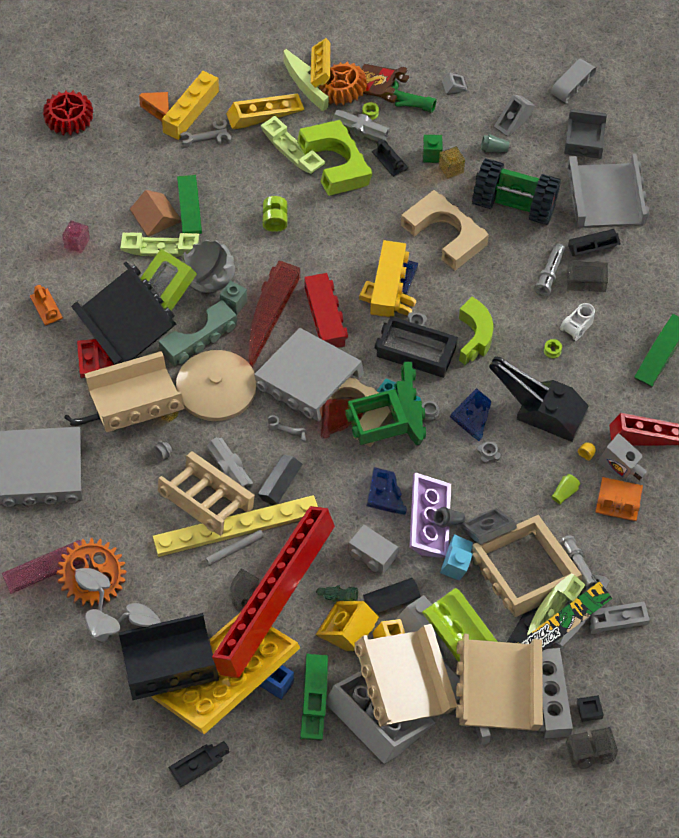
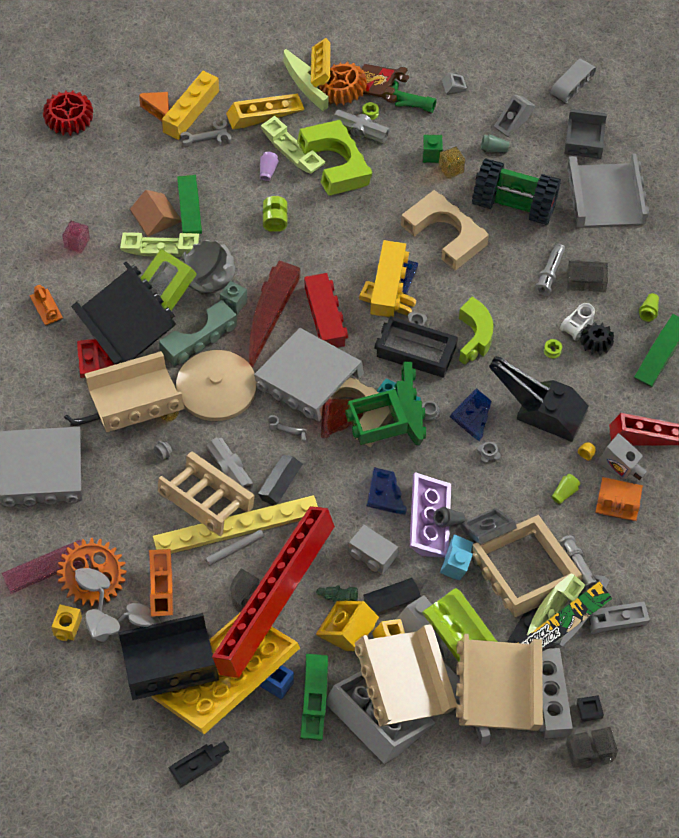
black hinge [372,139,408,177] -> none
black piece [568,229,621,256] -> none
none -> yellow brick [52,604,82,641]
none -> orange arch [149,549,173,616]
none -> lavender cone [260,152,279,181]
none -> black gear [580,322,614,356]
none -> lime cone [639,293,659,322]

